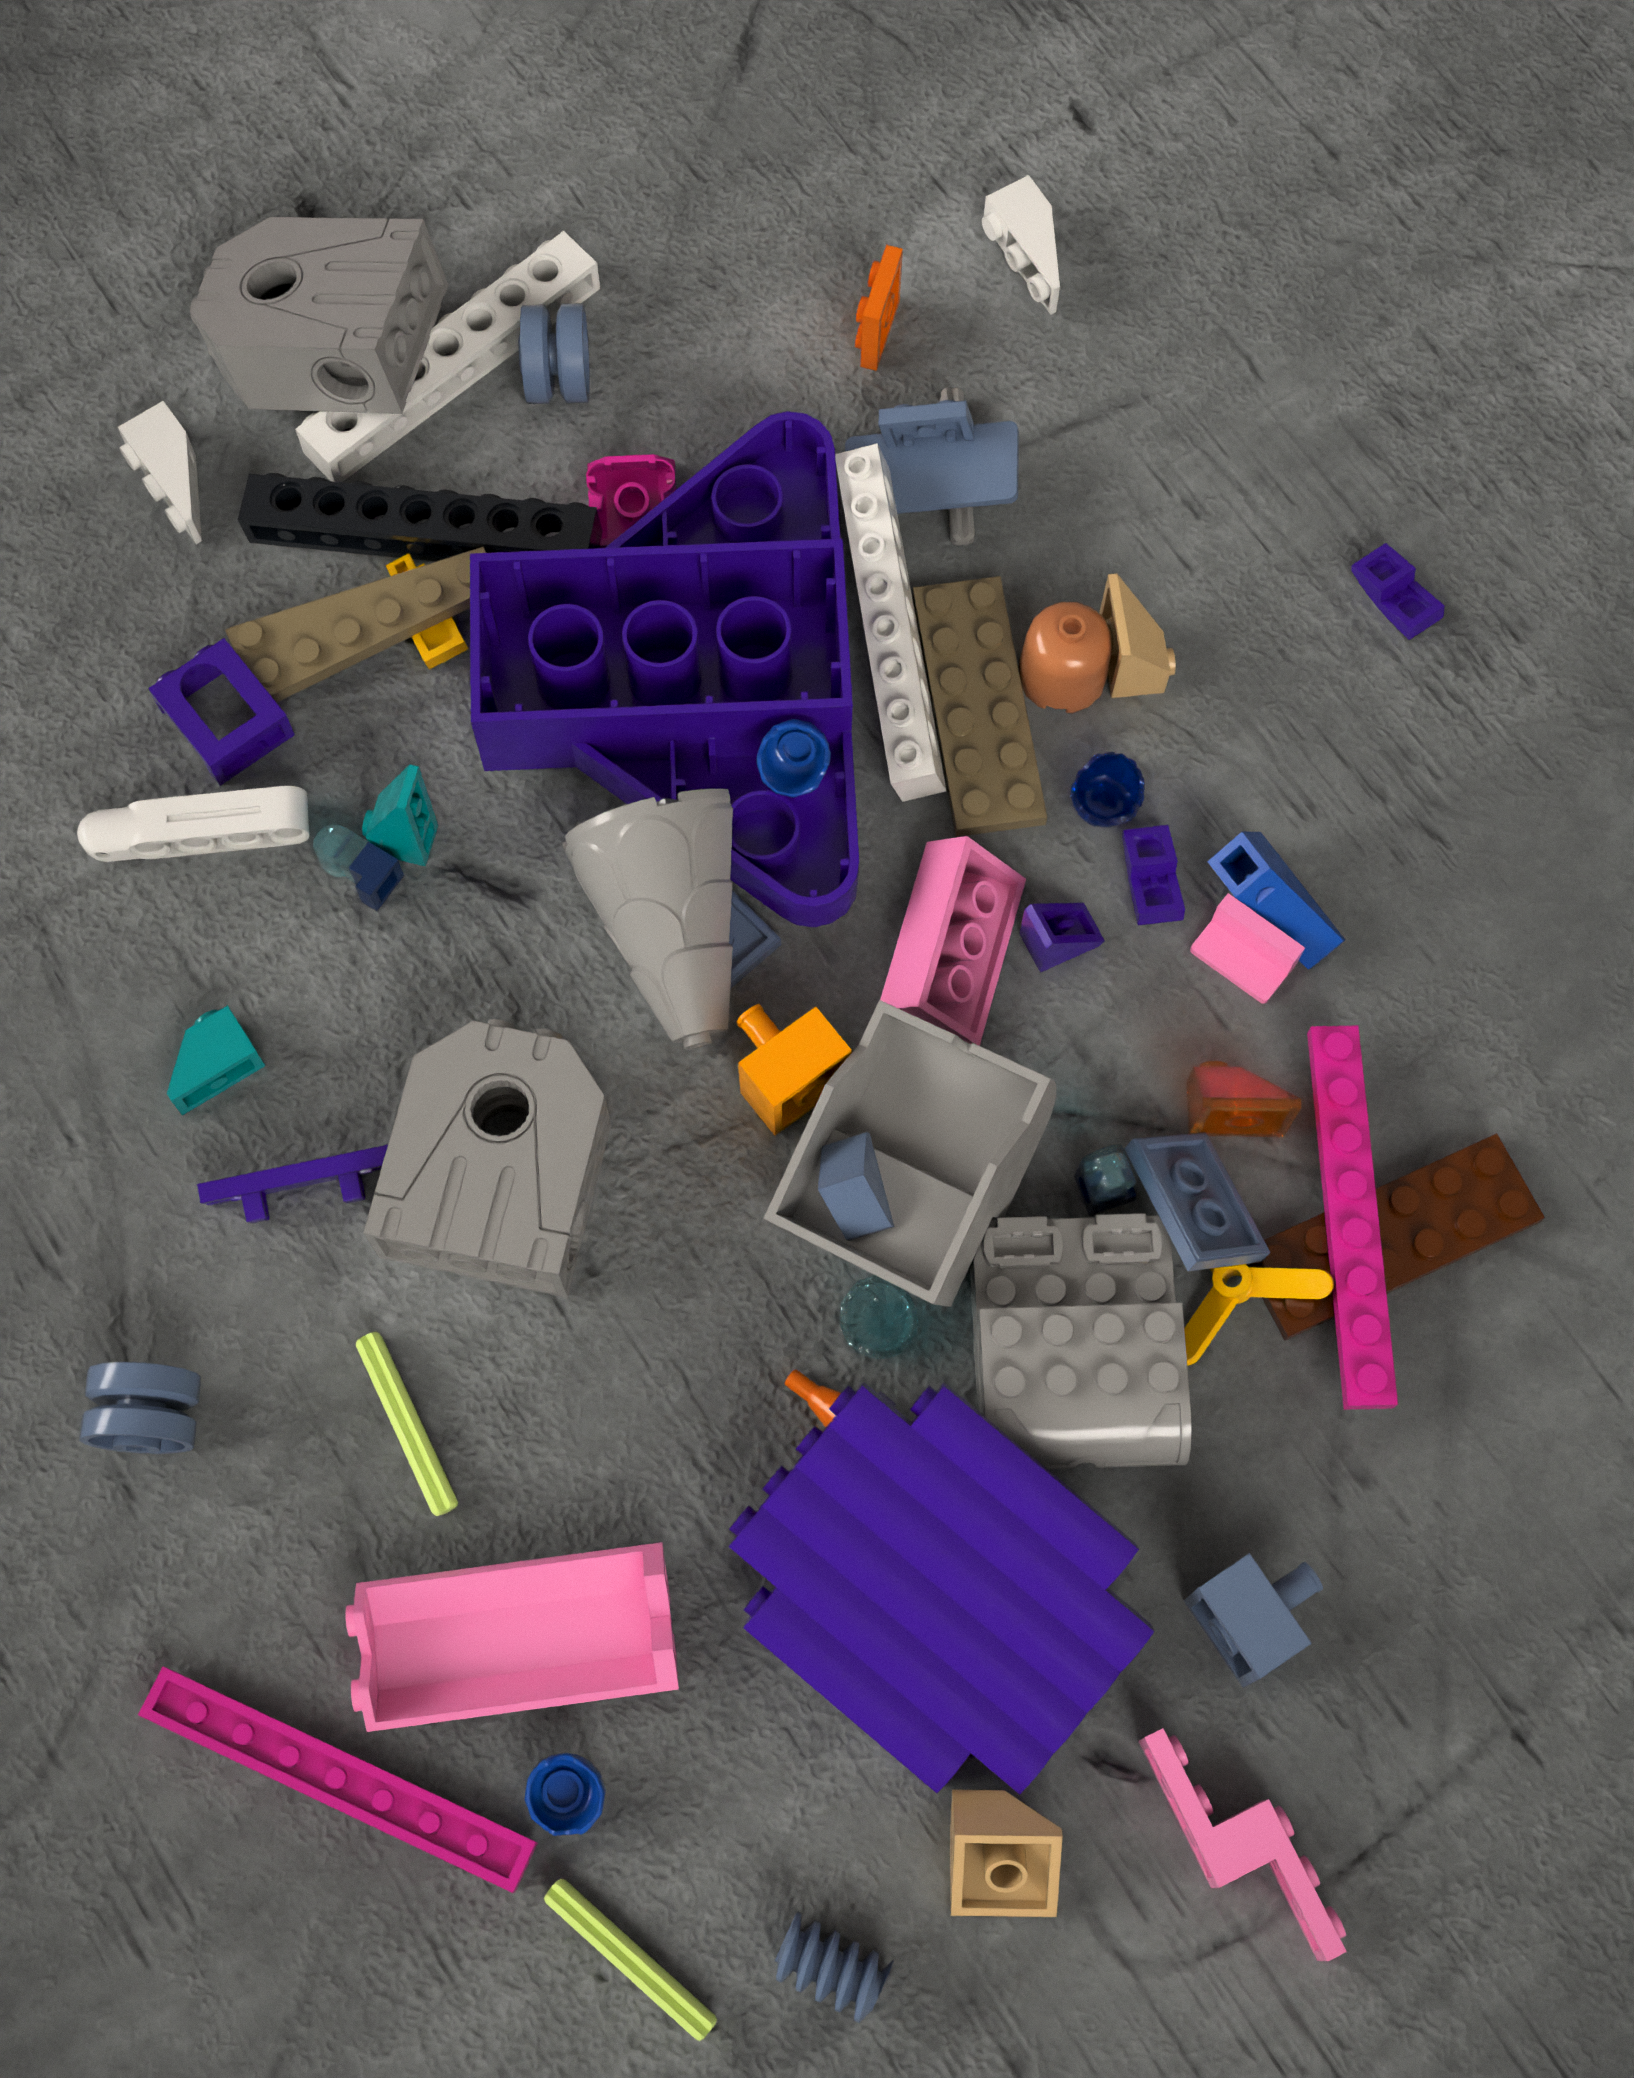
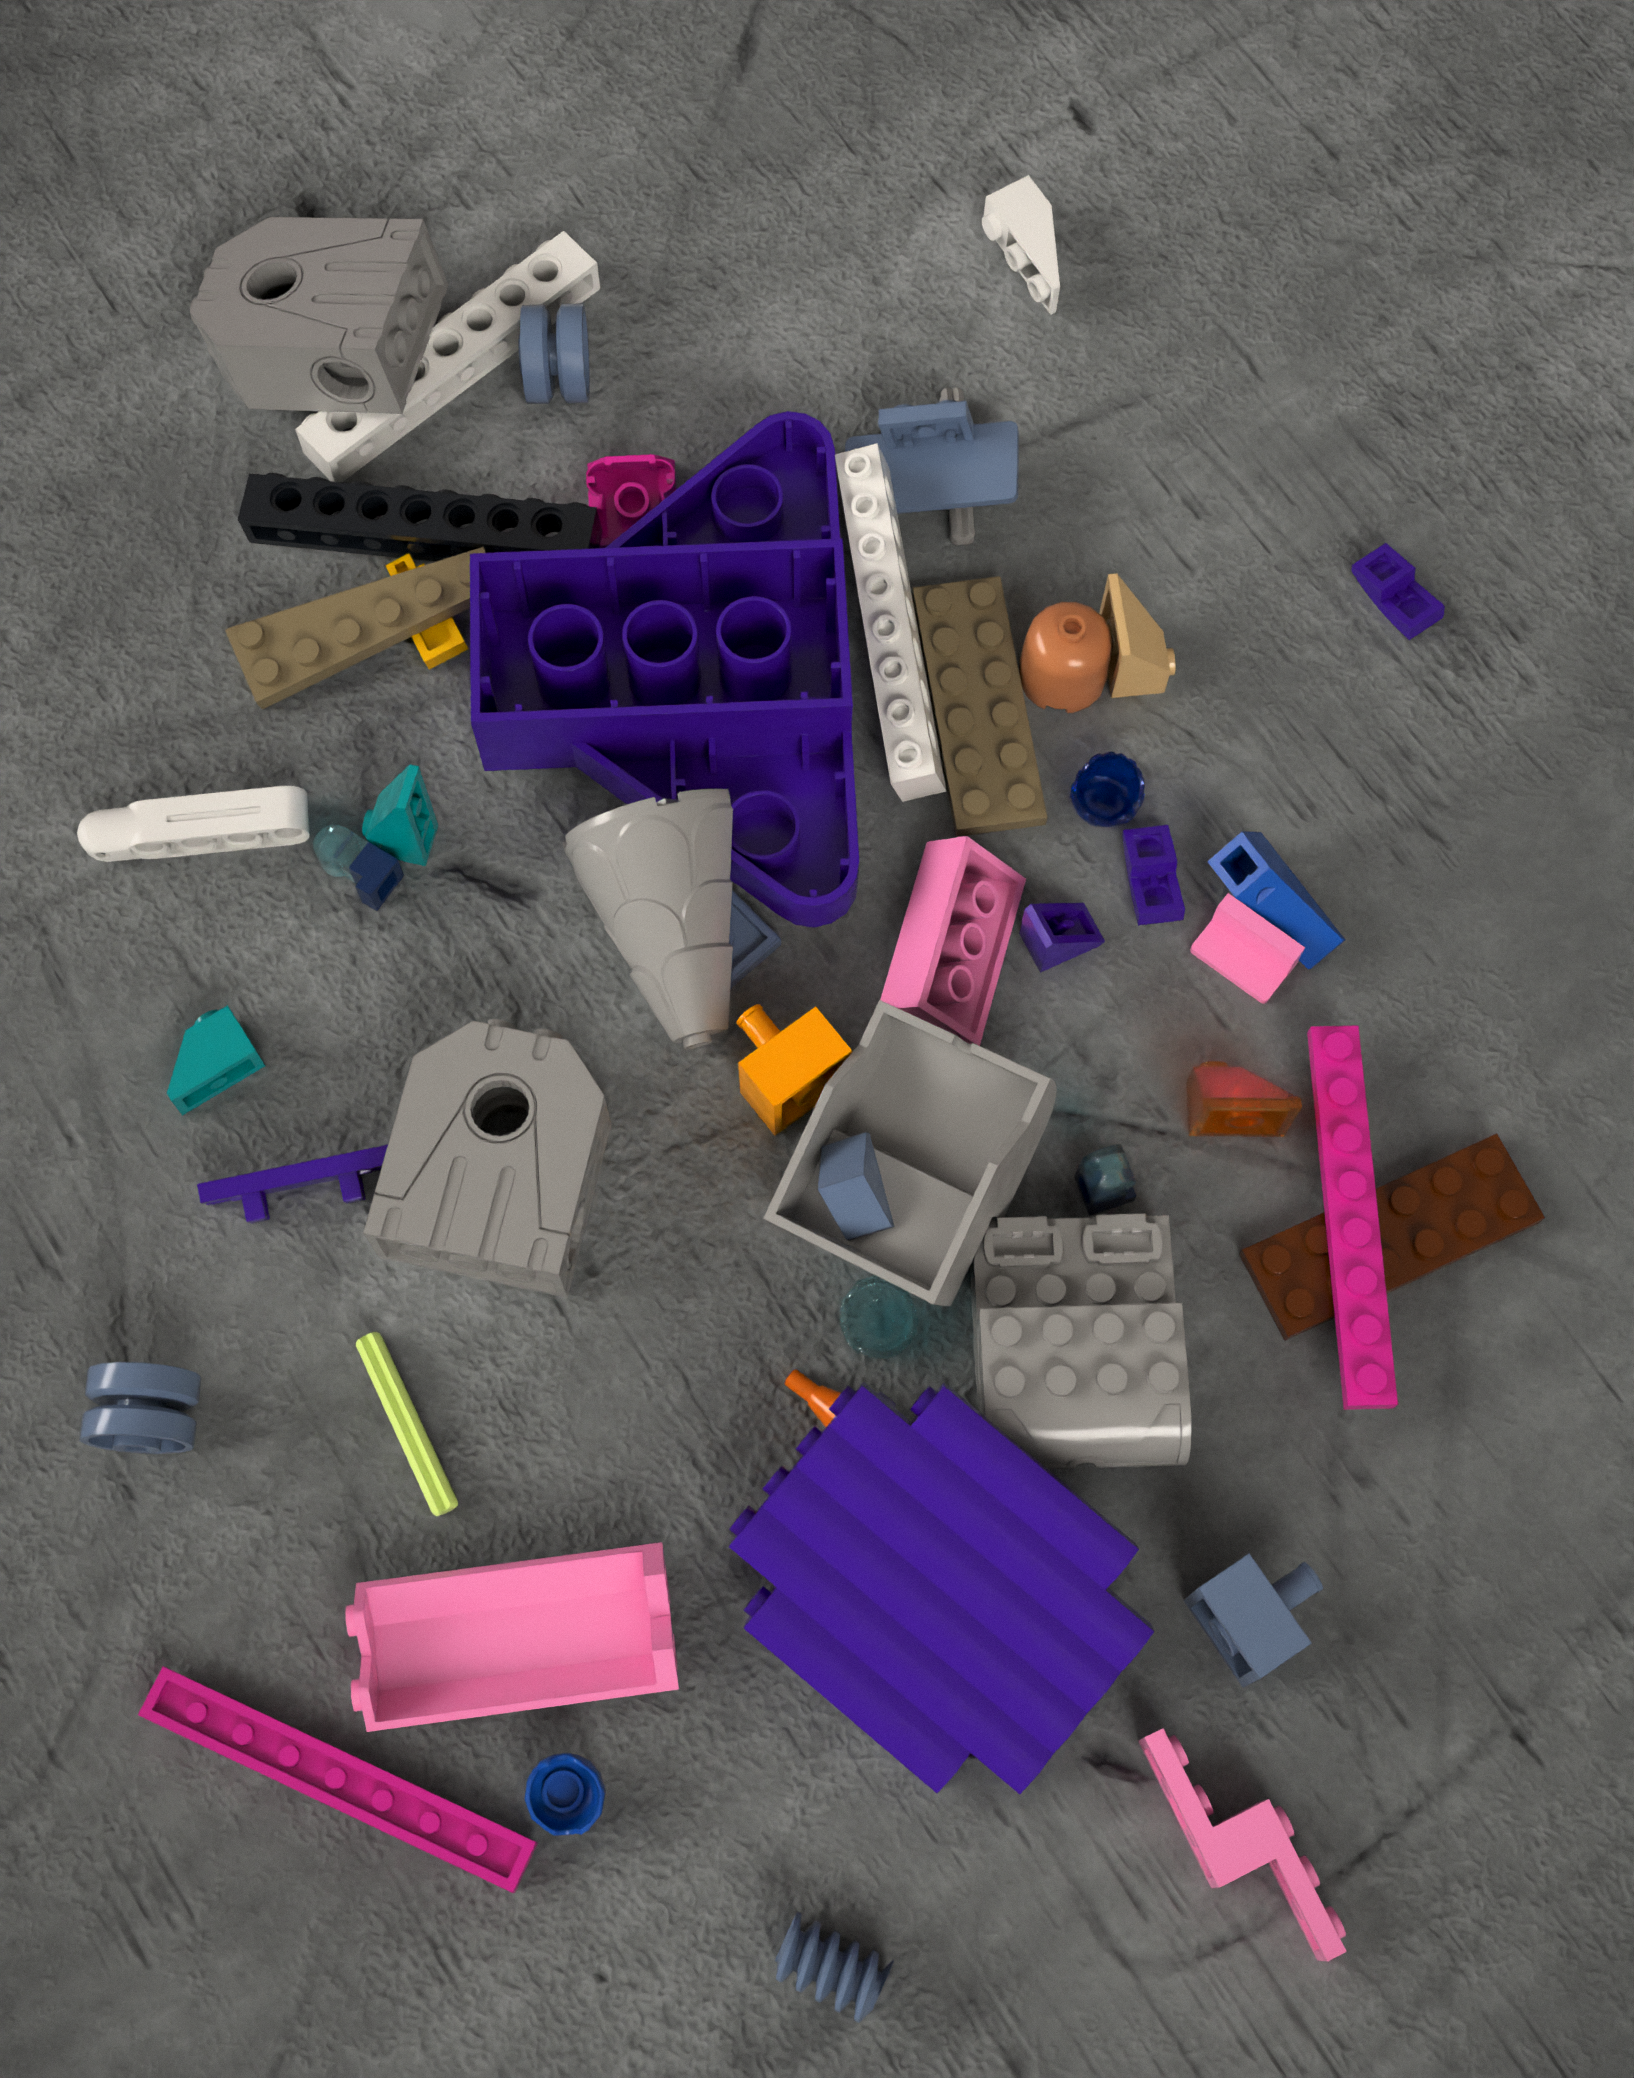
white slope [118,401,202,544] -> none
dark purple panel [148,638,295,786] -> none
yellowish green axle [544,1879,717,2041] -> none
blue hair [757,719,831,798] -> none
orange plate [855,245,903,371] -> none
tan slope [950,1790,1063,1917] -> none
sand blue tile [1124,1132,1270,1271] -> none
yellow piece [1184,1264,1334,1365] -> none

